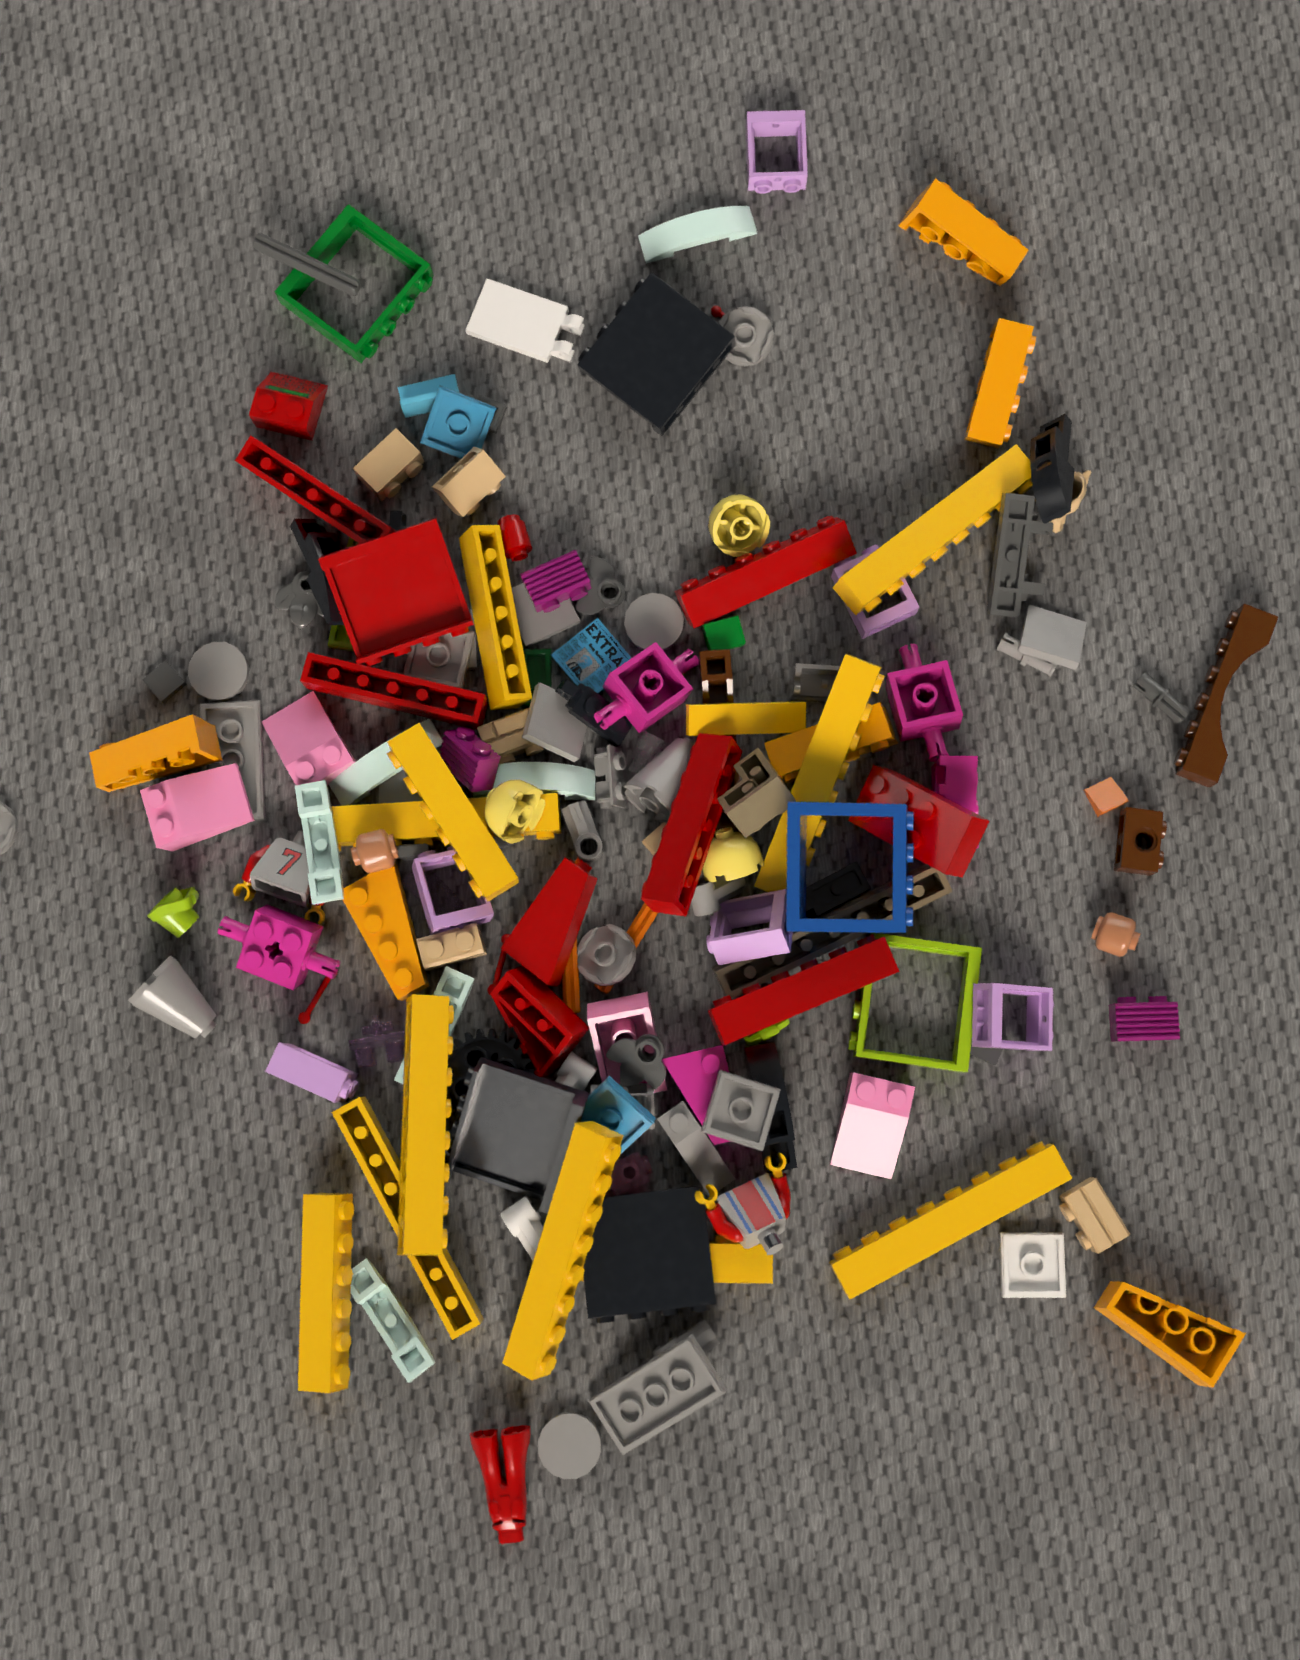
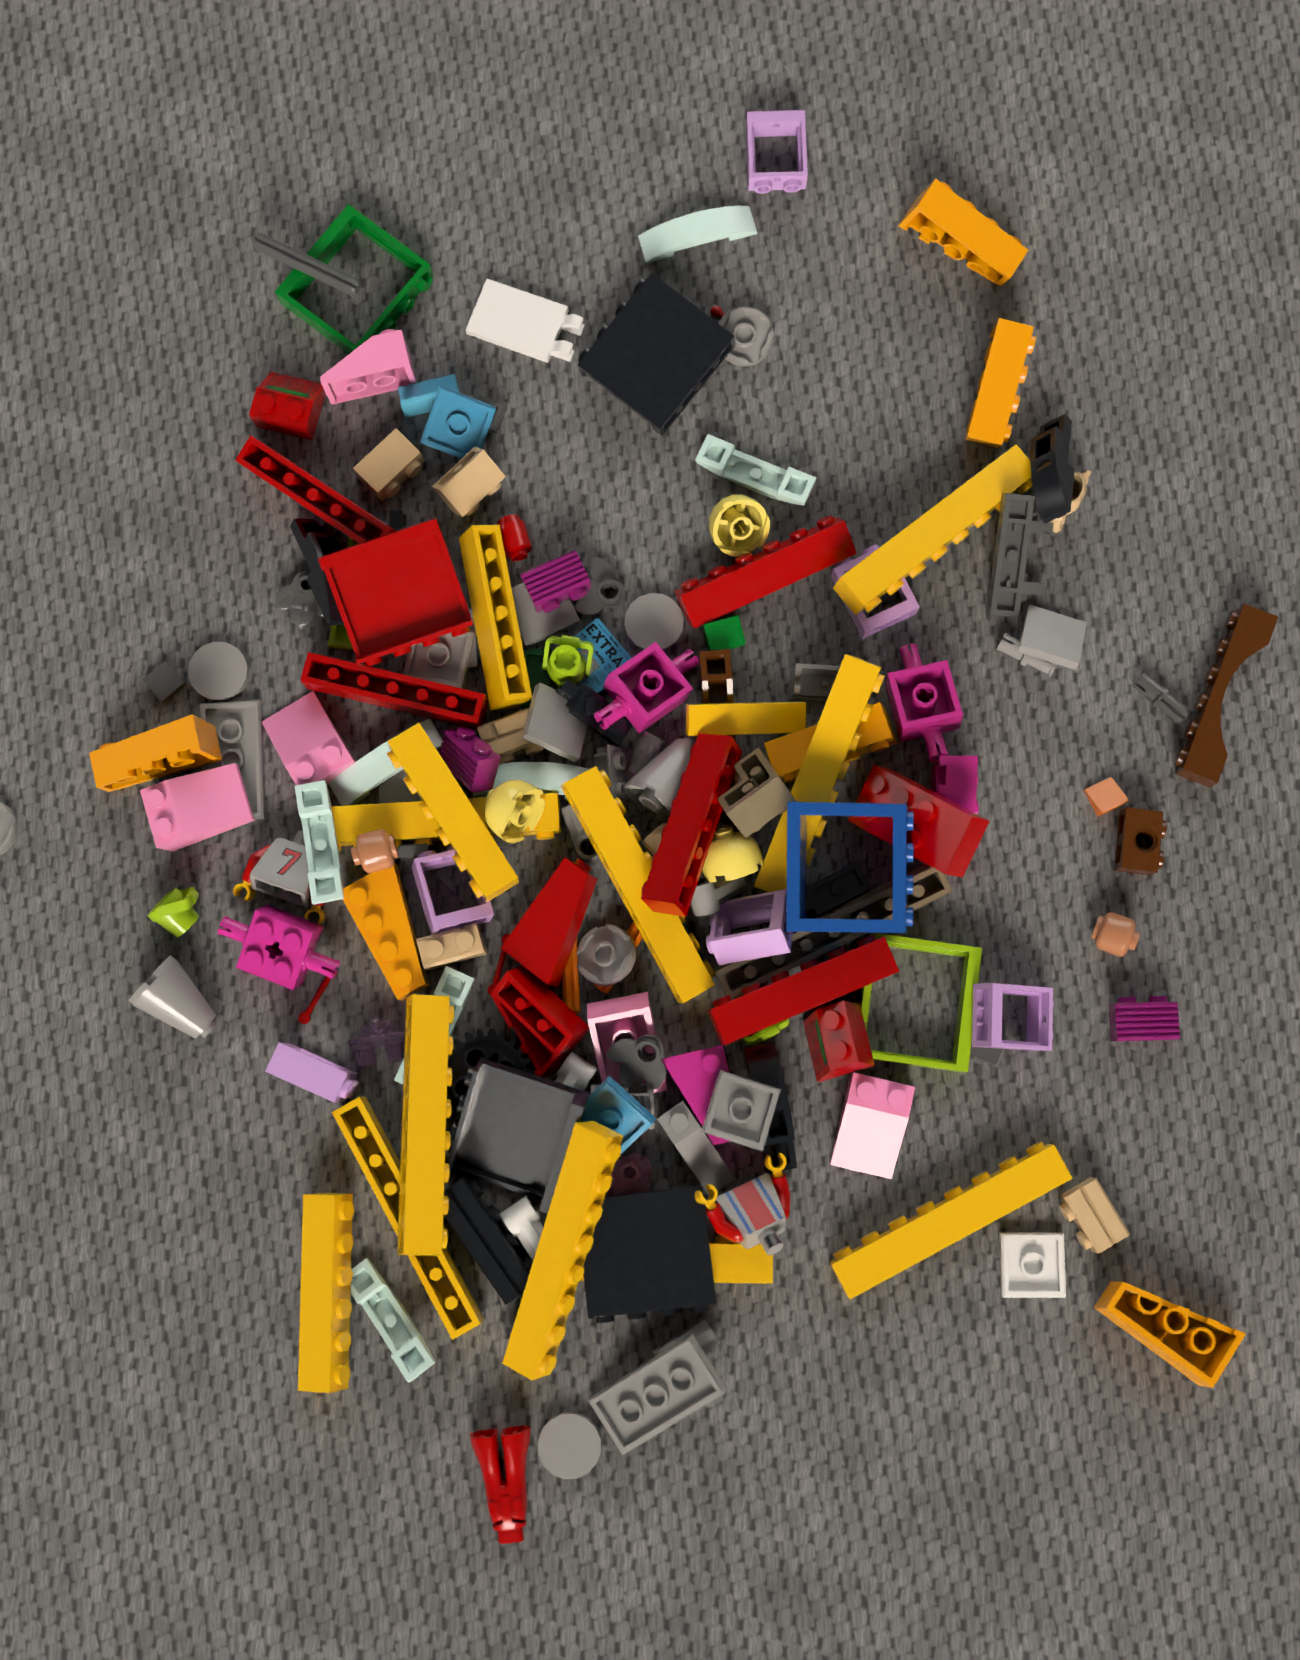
none -> bright pink slope [320,329,416,405]
none -> black brick [444,1176,533,1305]
none -> lime piece [542,635,594,686]
none -> yellow brick [560,766,715,1003]
none -> light aqua slope [695,434,816,506]
none -> red slope [803,1001,875,1082]

